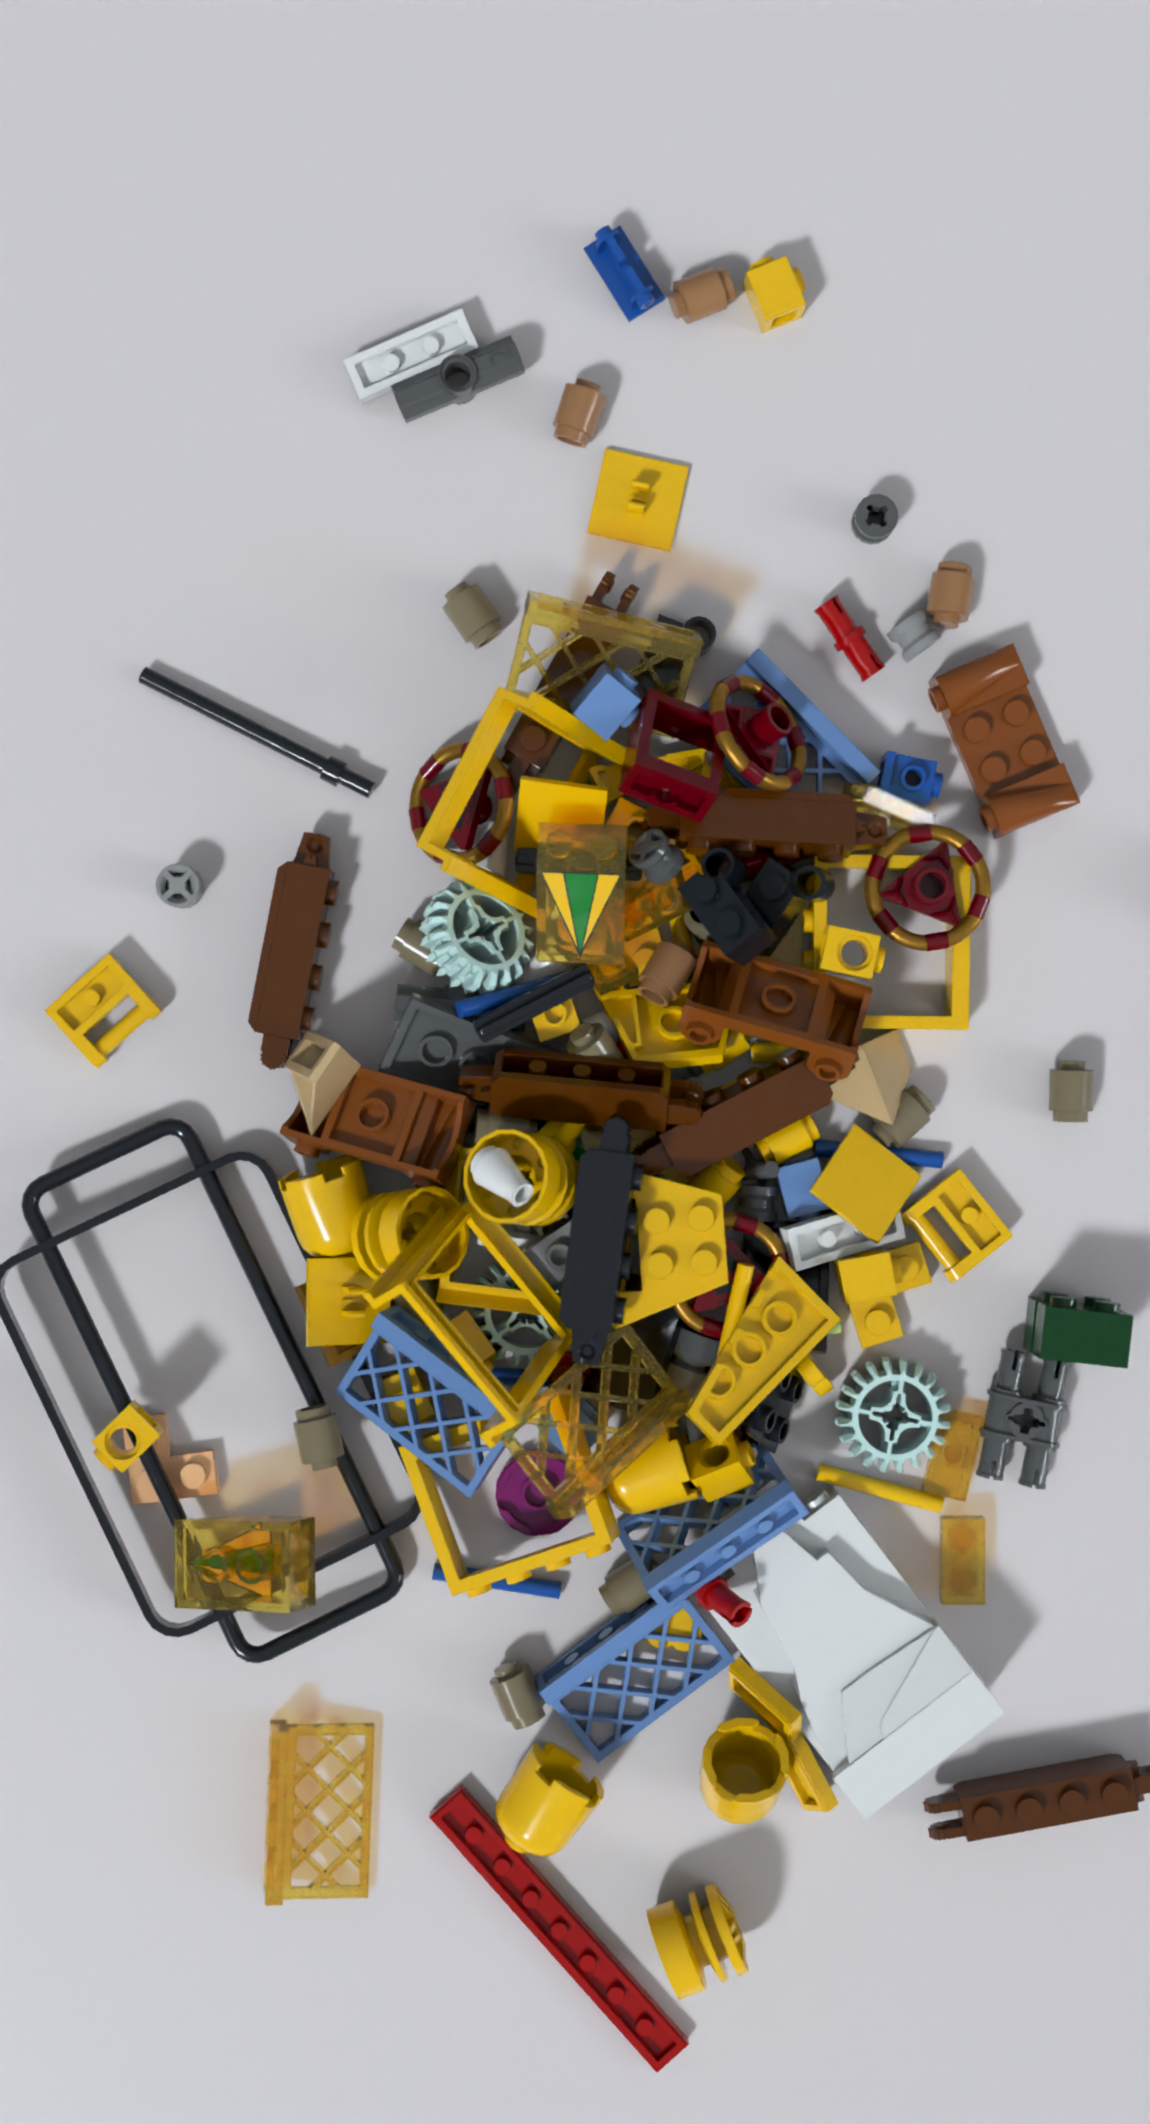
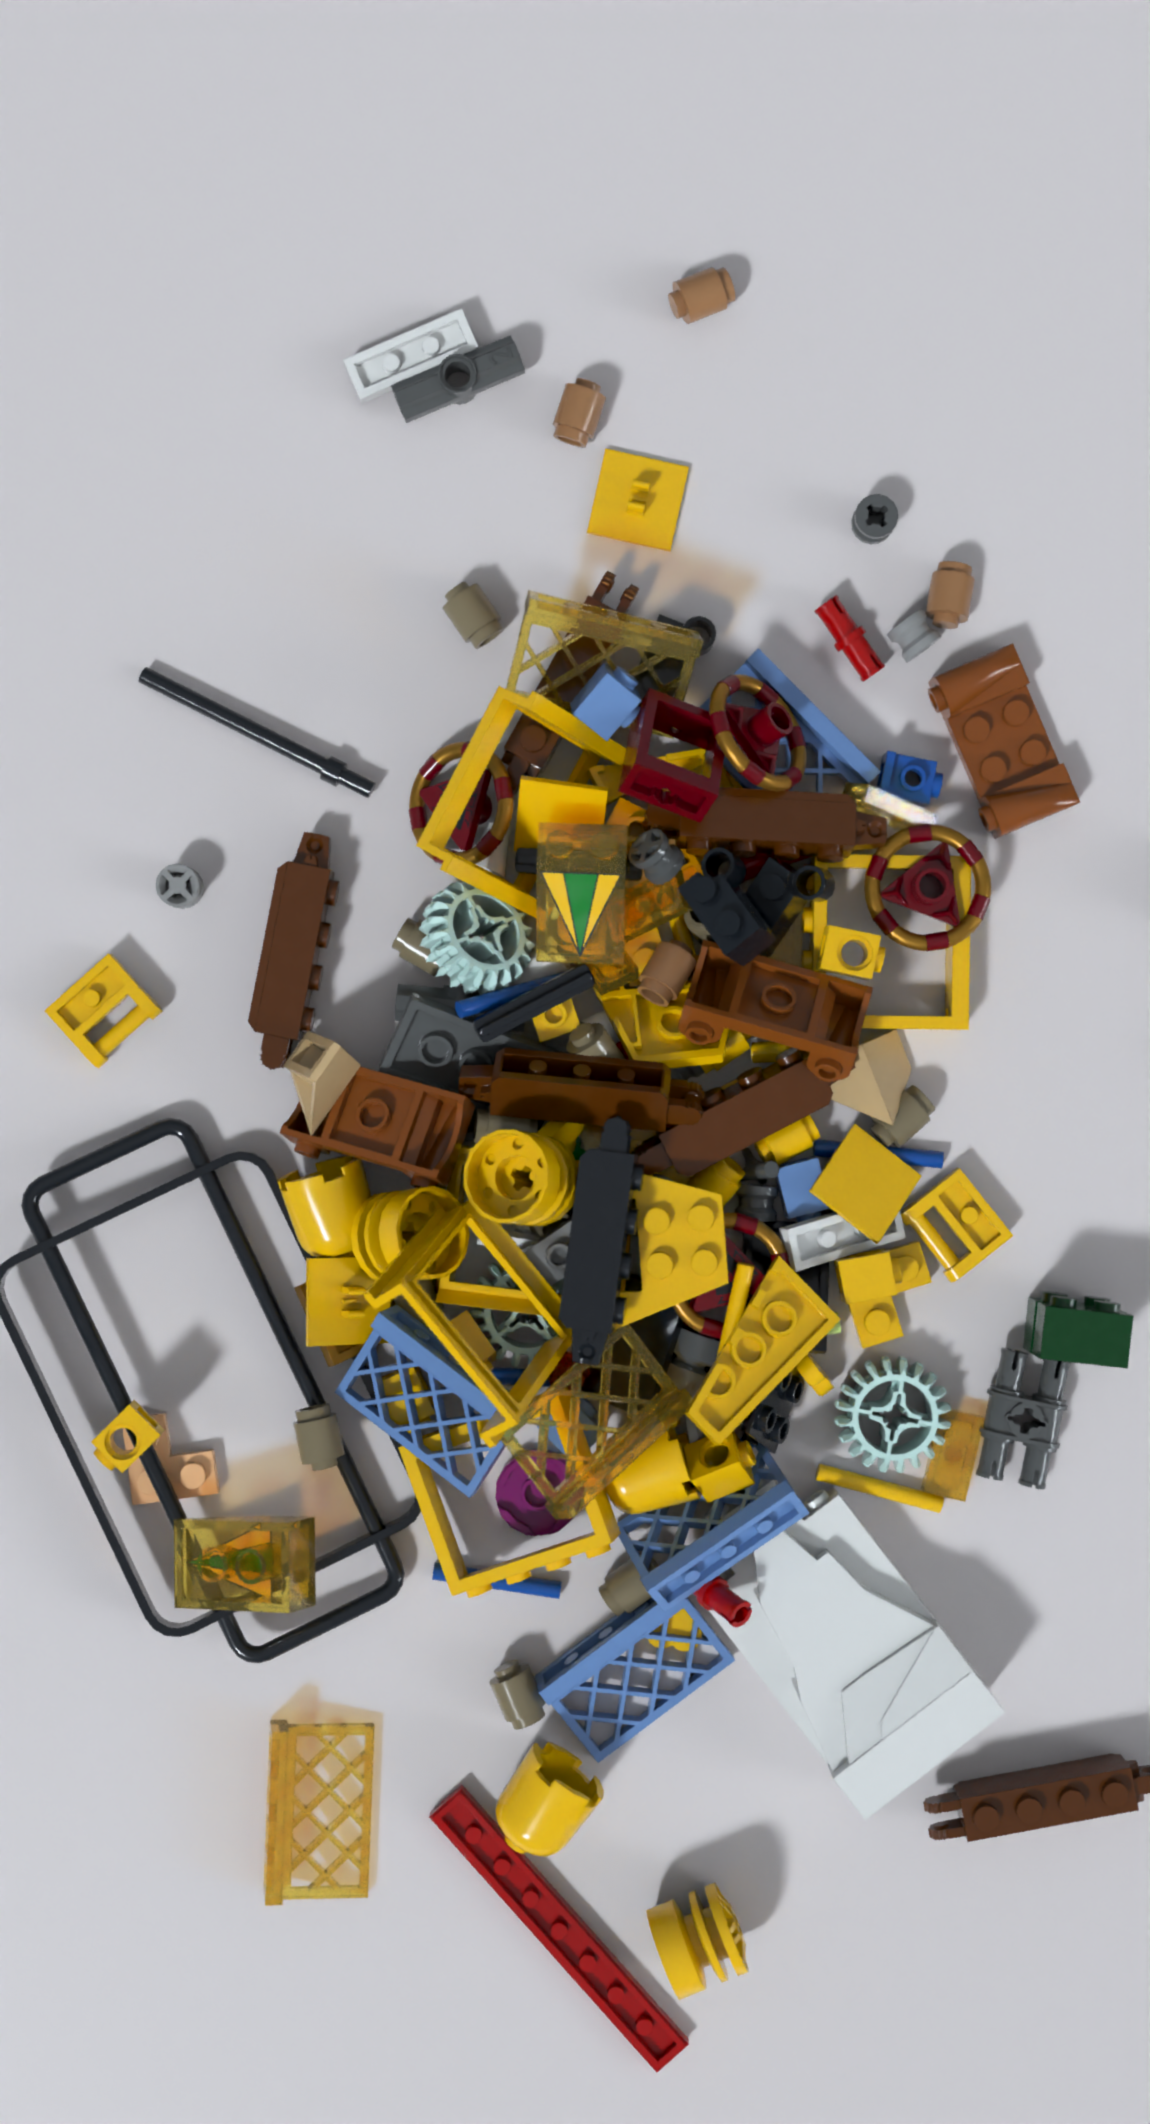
white cone [470,1146,533,1207] -> none
blue hinge [584,225,666,322] -> none
yellow cylinder [700,1718,790,1824] -> none
yellow tile [729,1657,802,1744] -> none
yellow brick [743,256,806,334] -> none
yellow tile [771,1729,839,1812] -> none
clear yellow plate [940,1515,985,1605] -> none
dark tan brick [1049,1061,1094,1122] -> none

